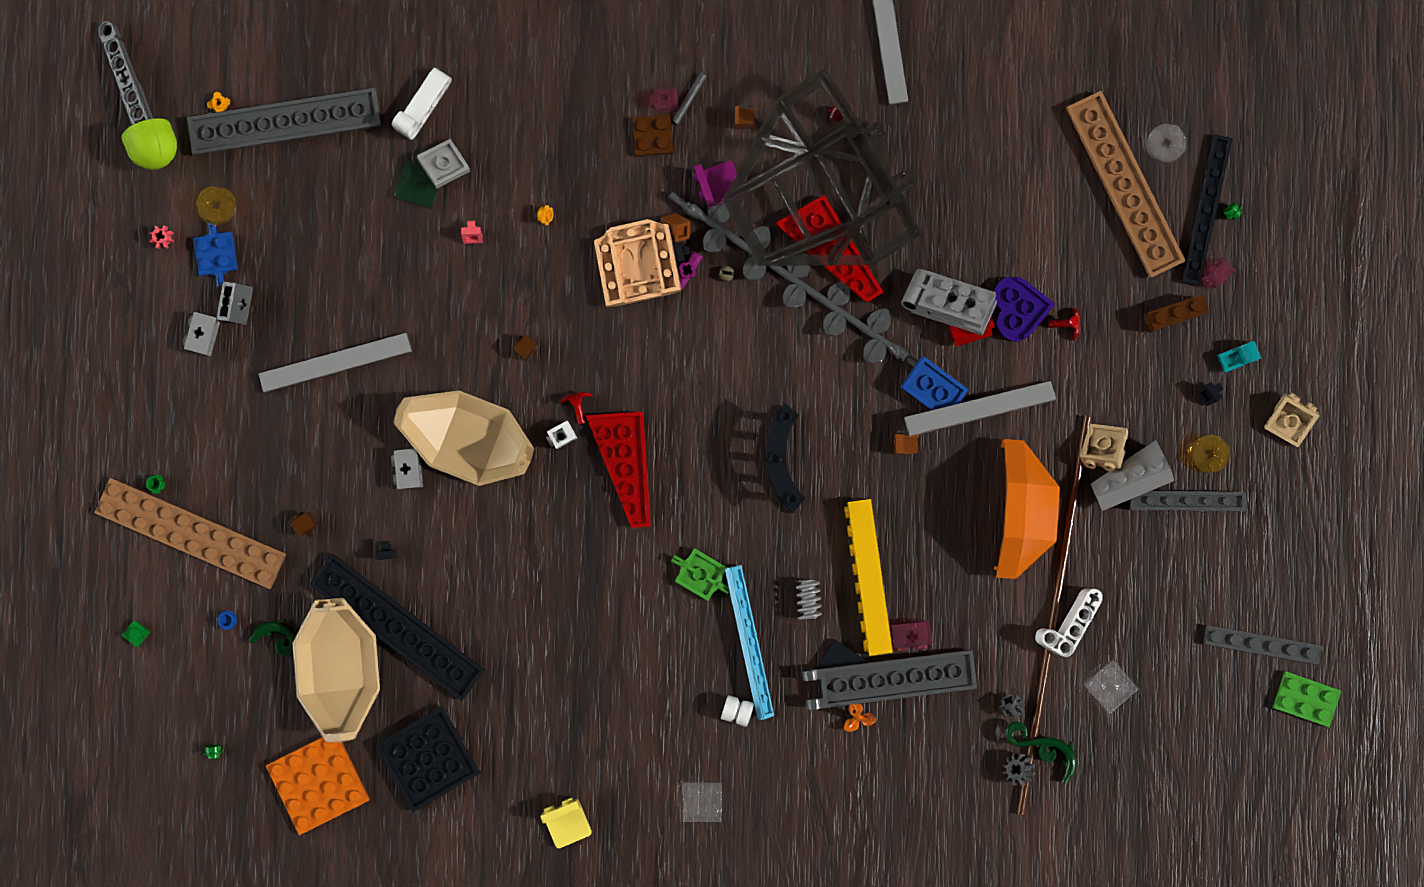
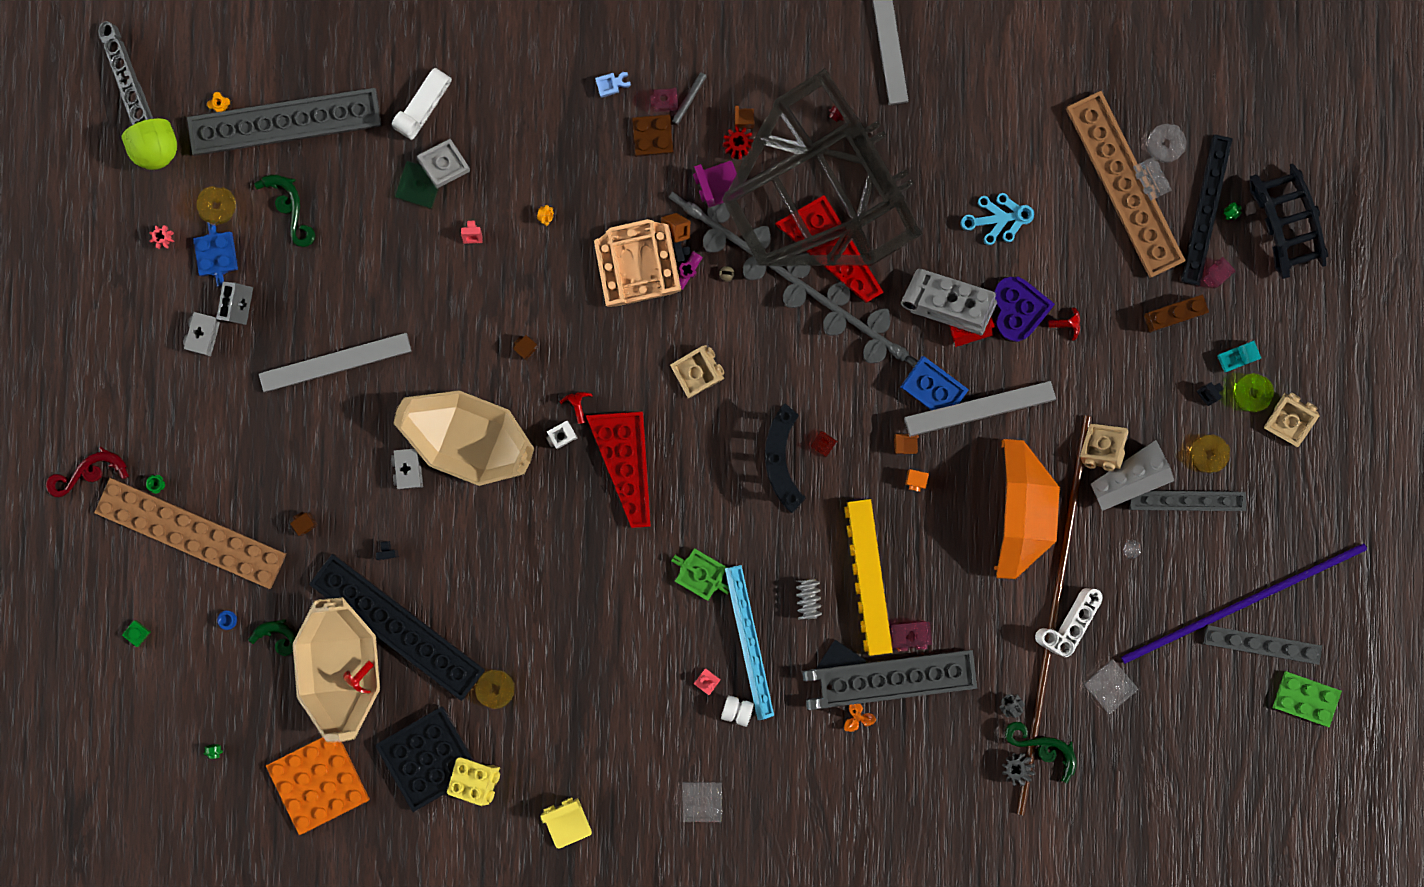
none -> dark red plant [46,447,129,497]
none -> dark green plant [254,175,315,247]
none -> red plant [343,660,374,693]
none -> light yellow bracket [447,757,500,806]
none -> clear yellow plate [476,670,515,709]
none -> light blue plate [595,72,631,98]
none -> tan plate [670,345,724,398]
none -> coral tile [694,668,721,695]
none -> red gear [722,126,755,160]
none -> clear red tile [810,431,837,457]
none -> orange plate [905,469,929,492]
none -> medium azure plant [960,193,1034,246]
none -> dark purple piece [1121,543,1367,664]
none -> clear plate [1124,540,1141,559]
none -> clear plate [1133,157,1172,201]
none -> clear neon green plate [1234,373,1274,412]
none -> black fence [1250,163,1328,279]

